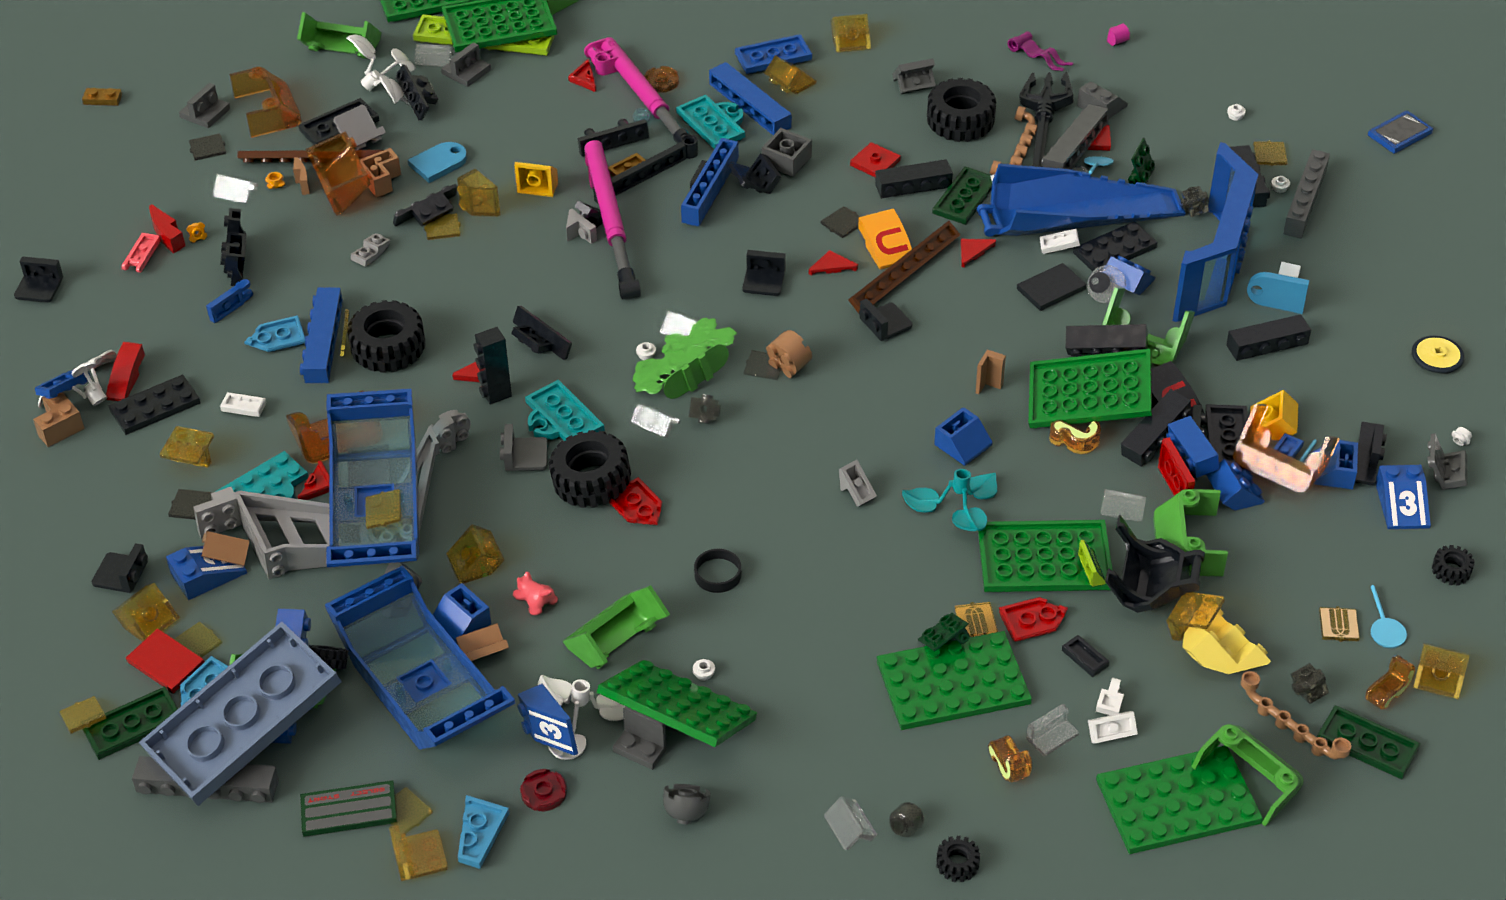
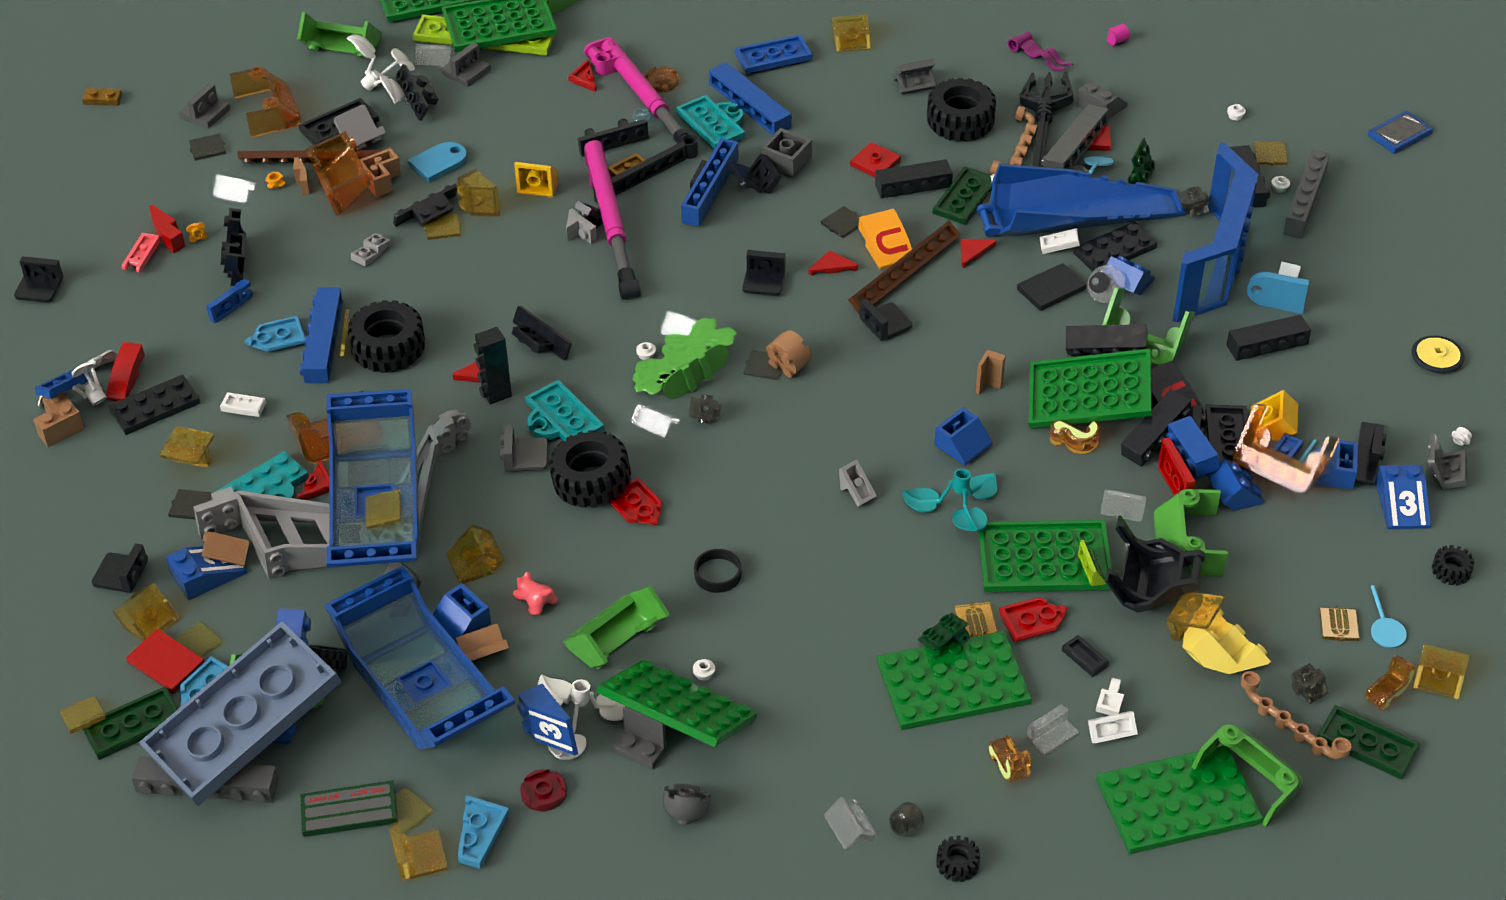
clear yellow slope [764,55,817,94] -> none

